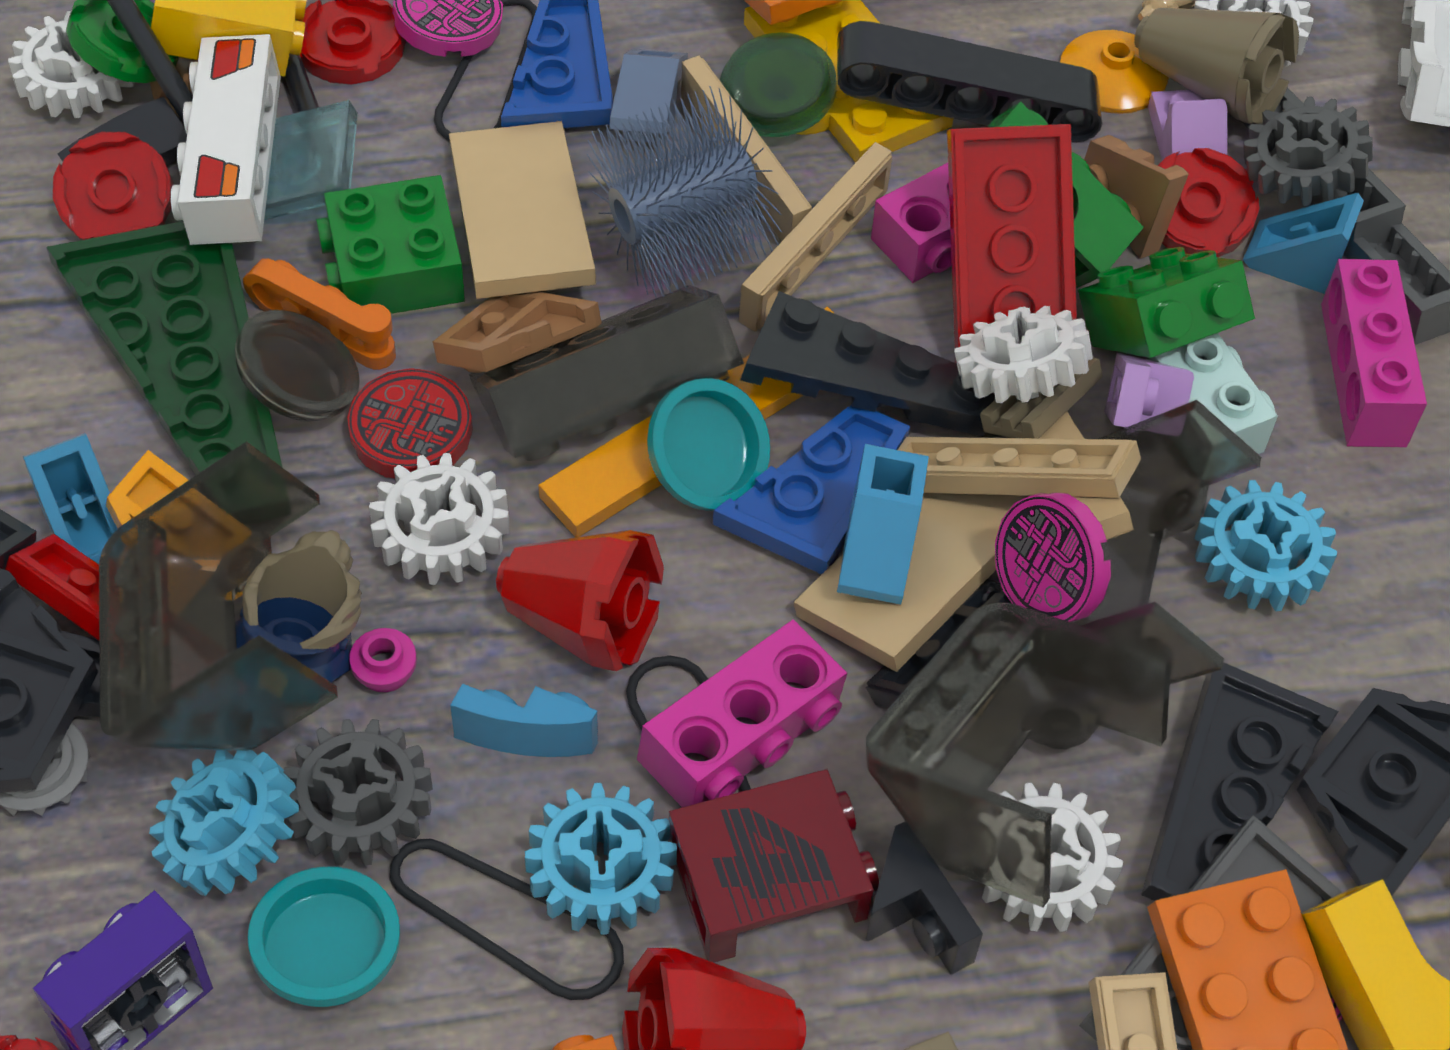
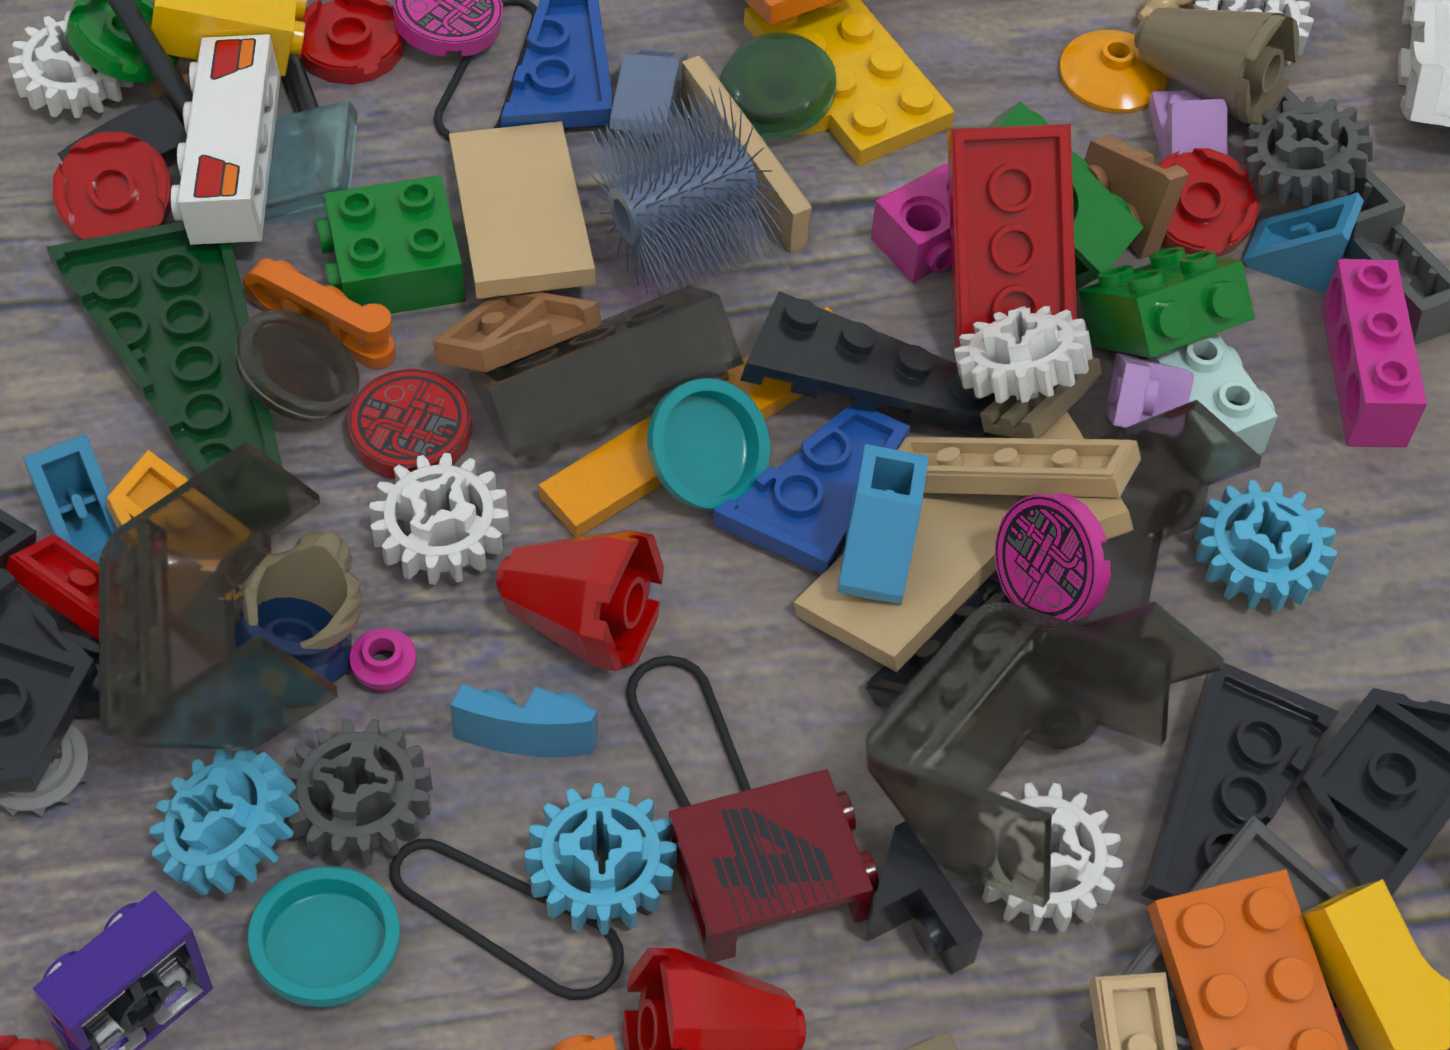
dark pink brick [637,619,847,807] -> none
tan tile [739,142,892,332] -> none
black beam [837,21,1102,143] -> none

